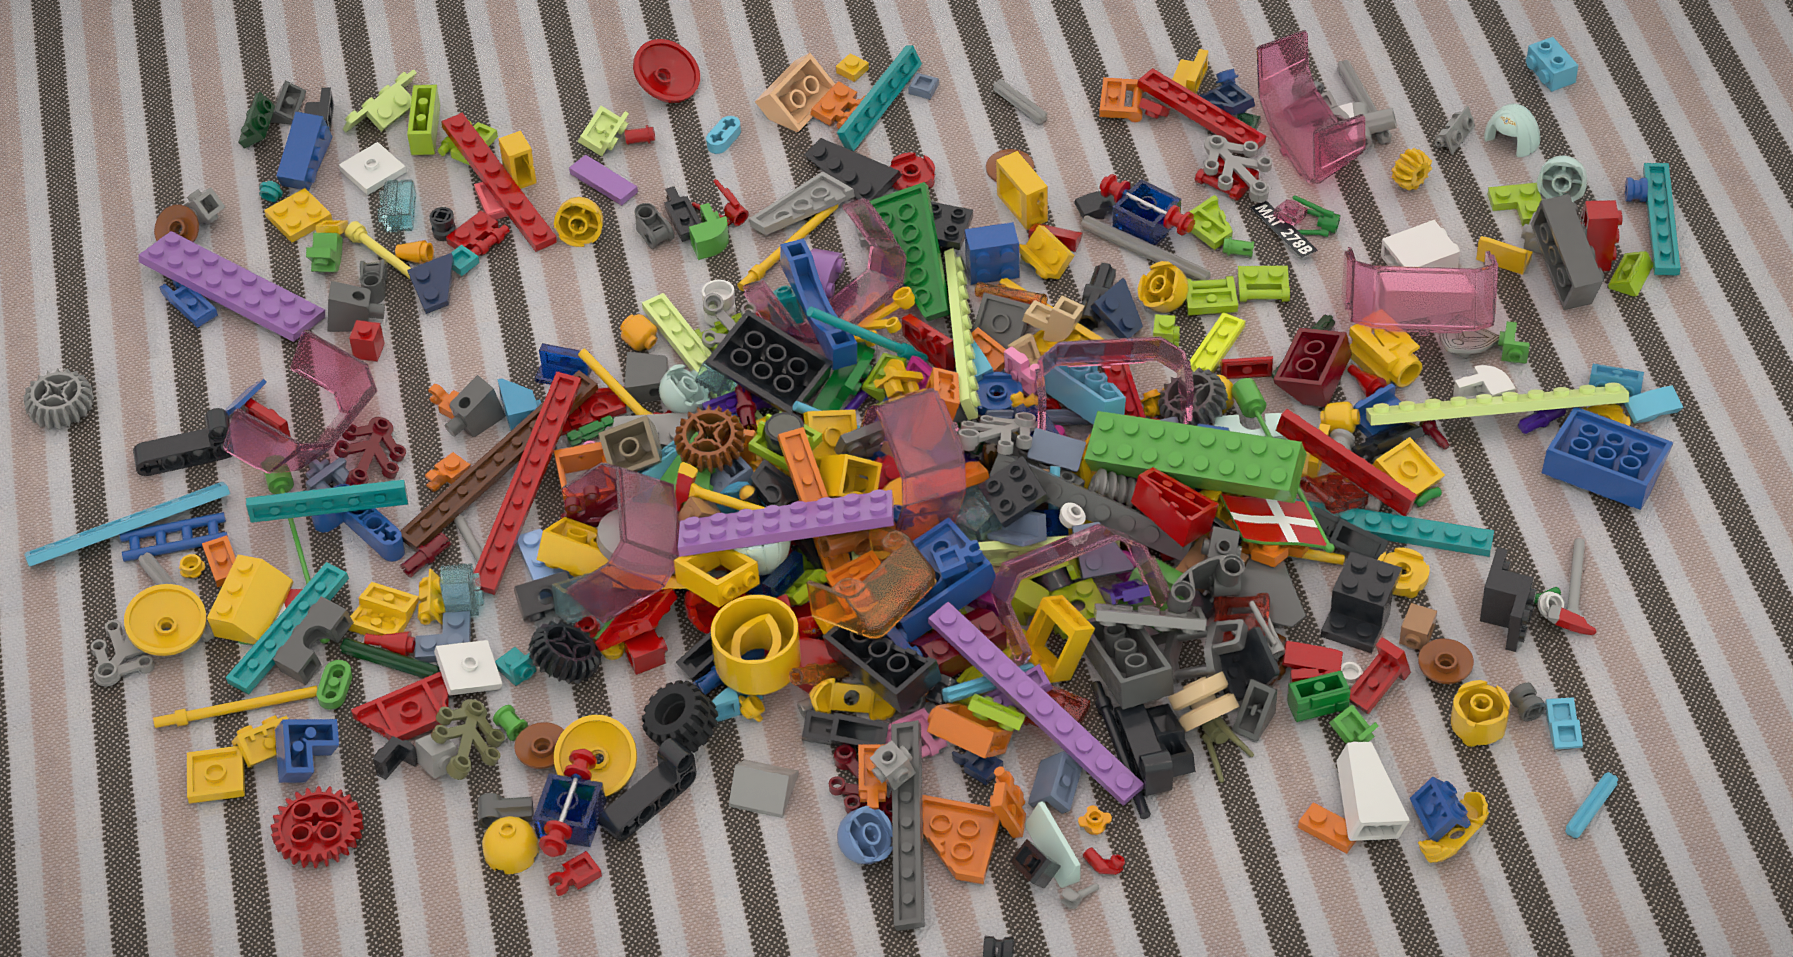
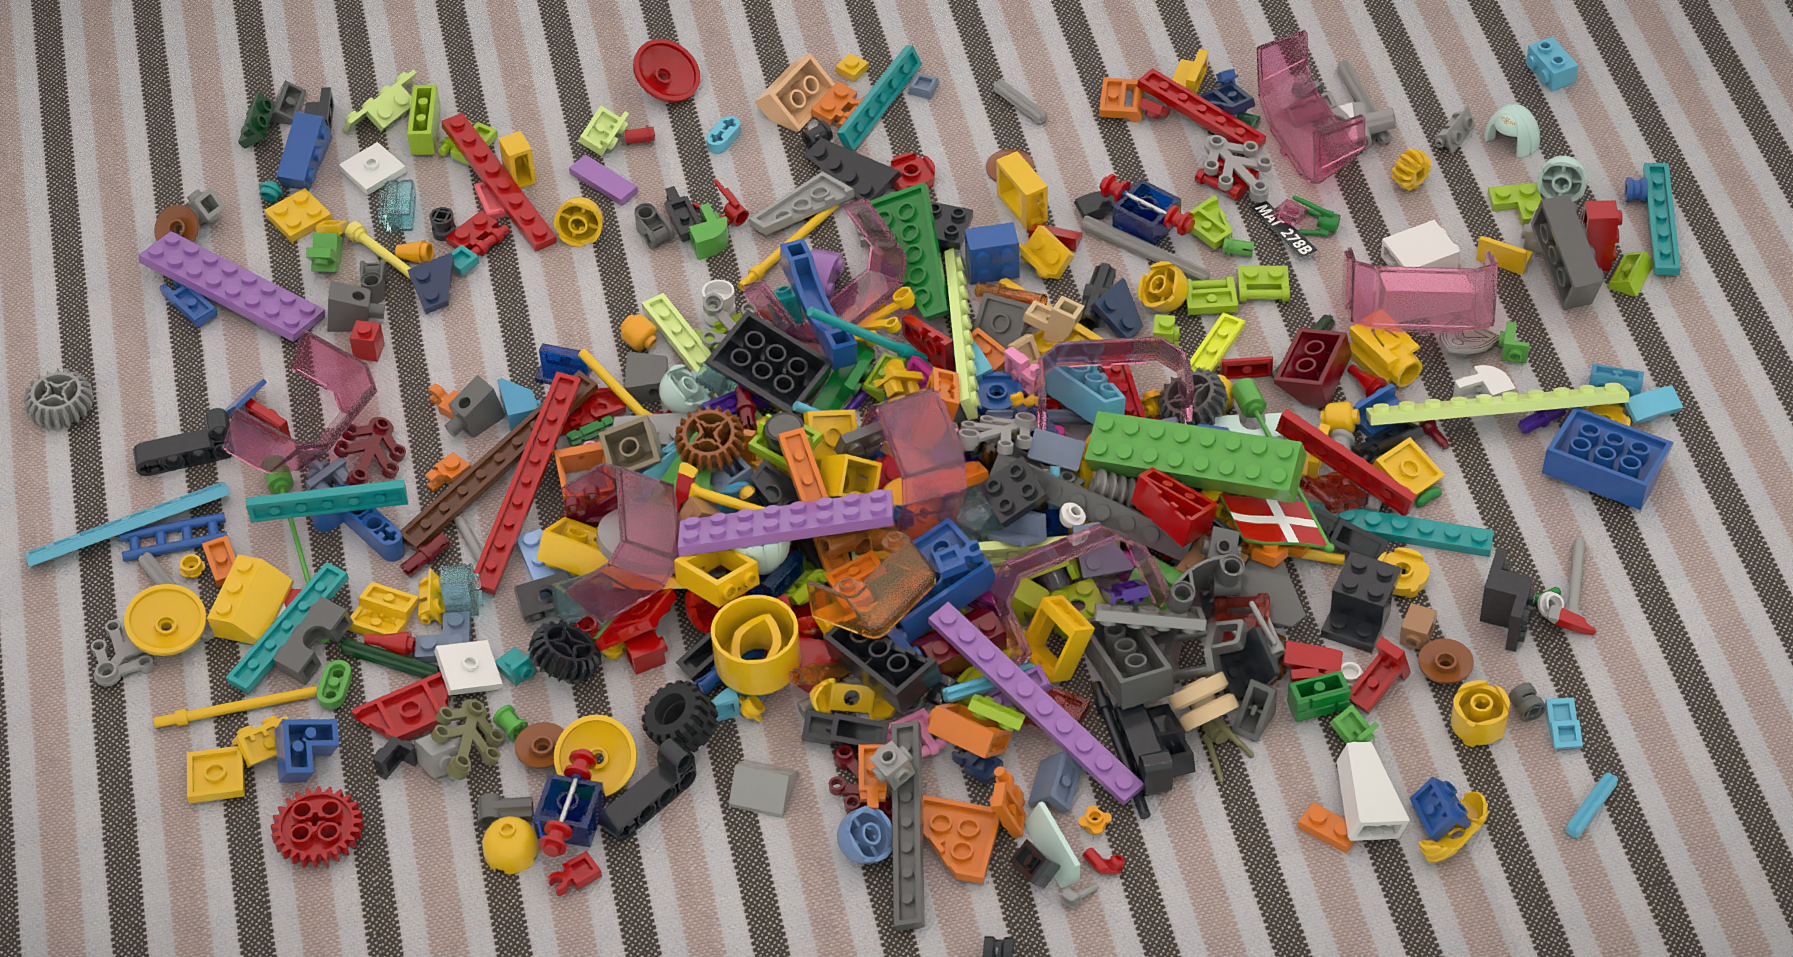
none -> black bush [801,121,833,149]

